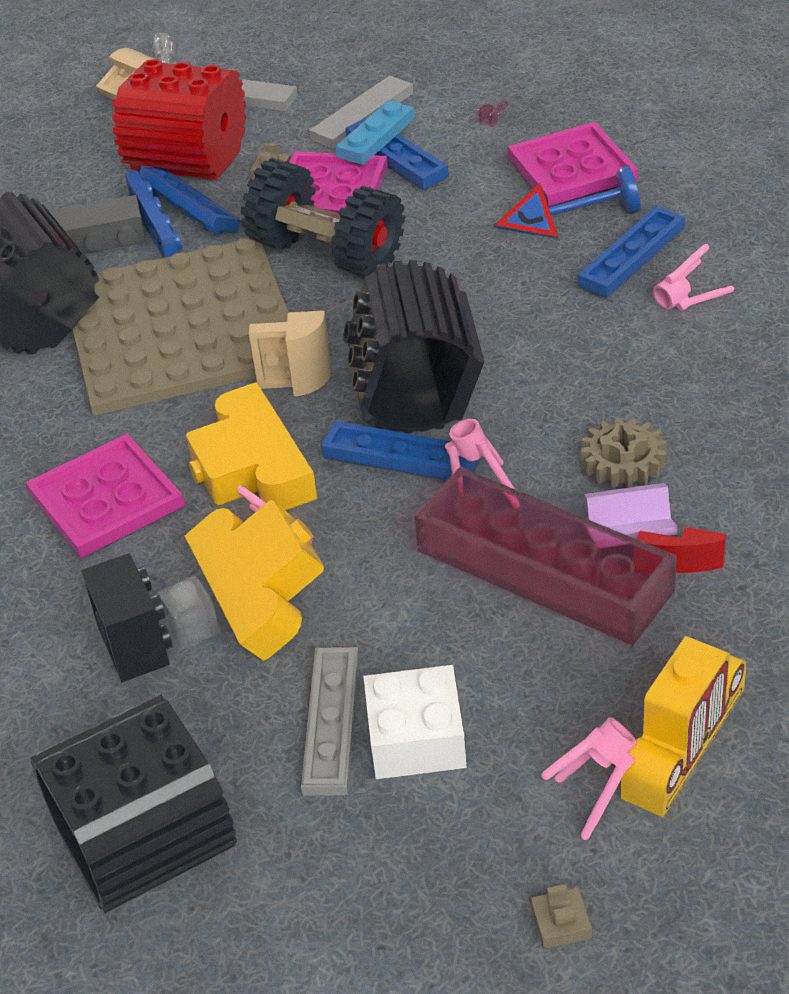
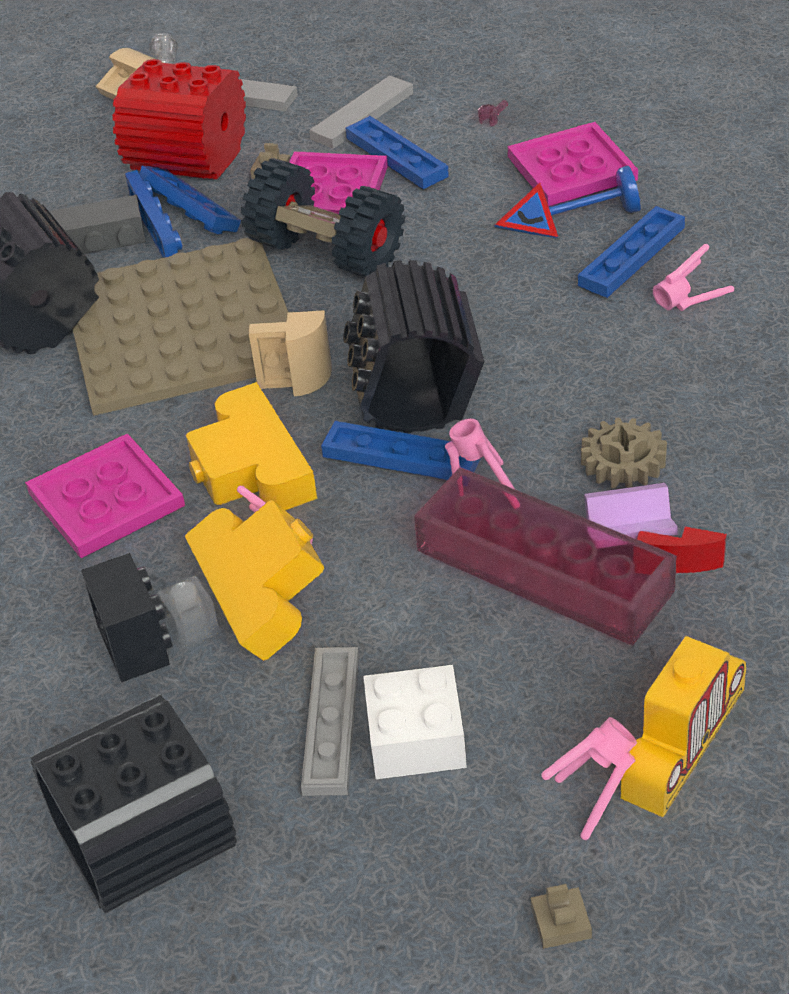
dark azure plate [335,100,415,165] -> none

